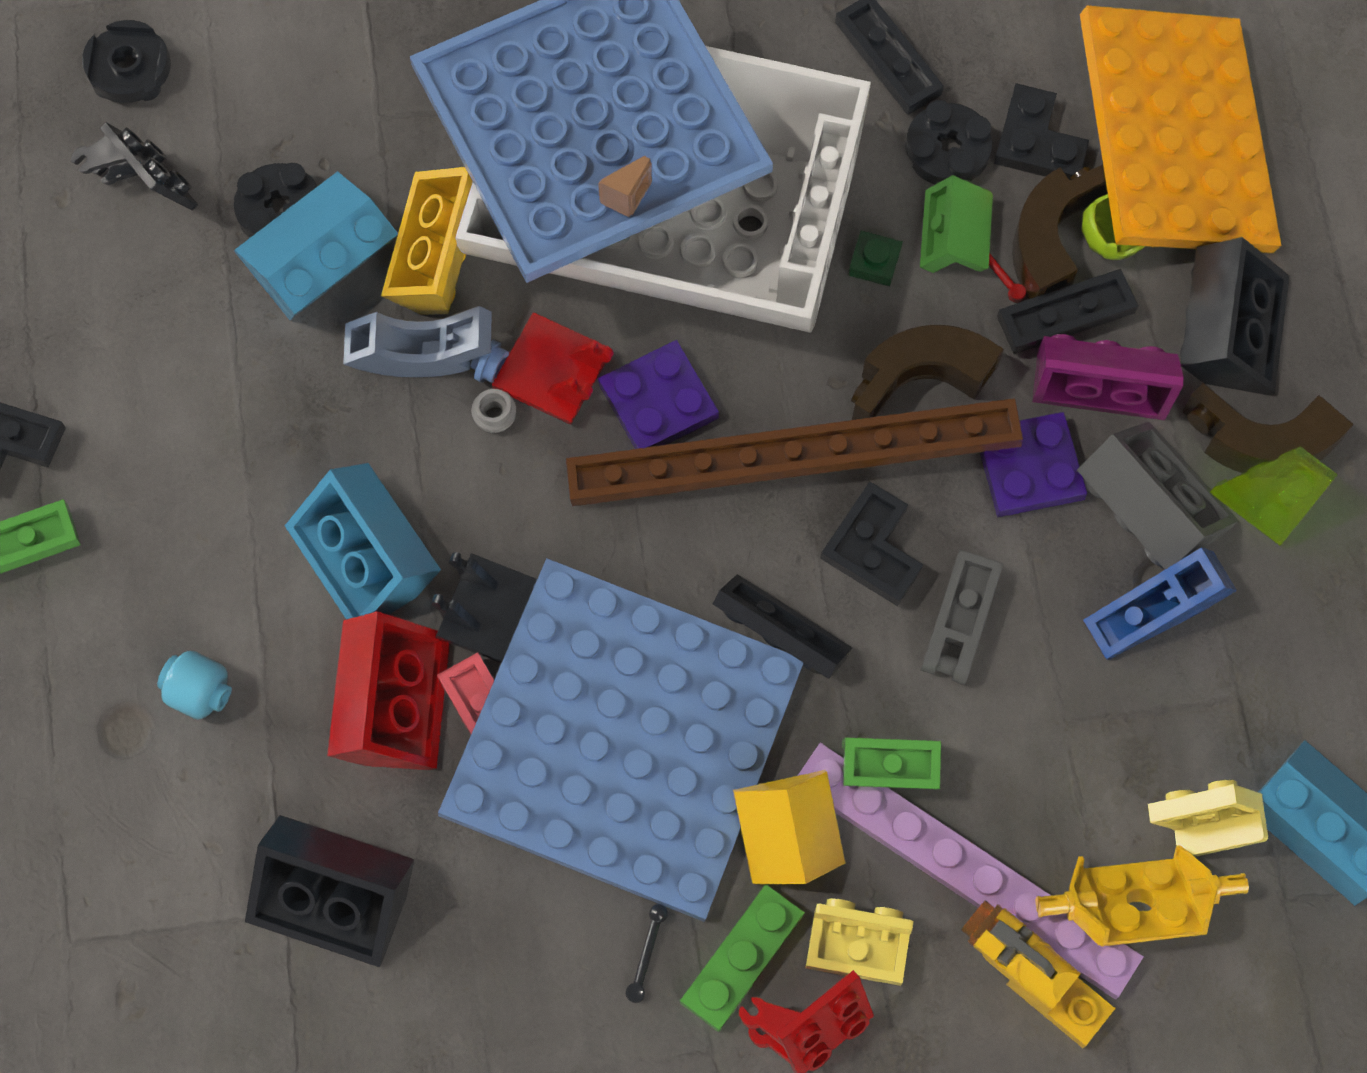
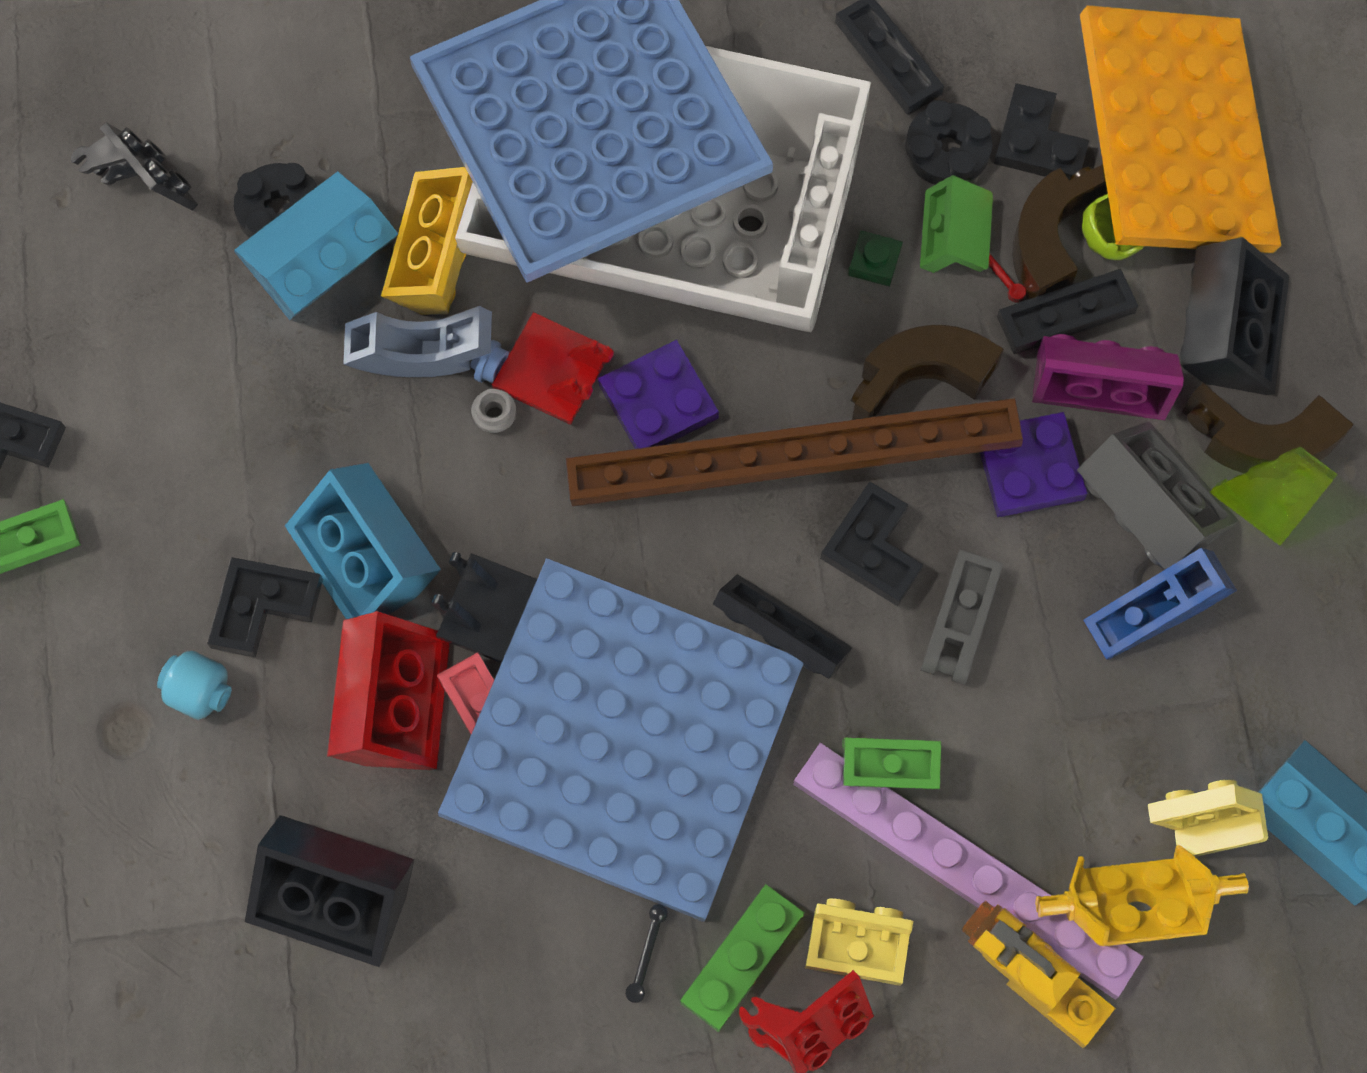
black plate [82,20,171,103] -> none
medium nougat slope [598,156,652,217] -> none
yellow slope [733,770,845,884] -> none
none -> black plate [207,557,323,657]

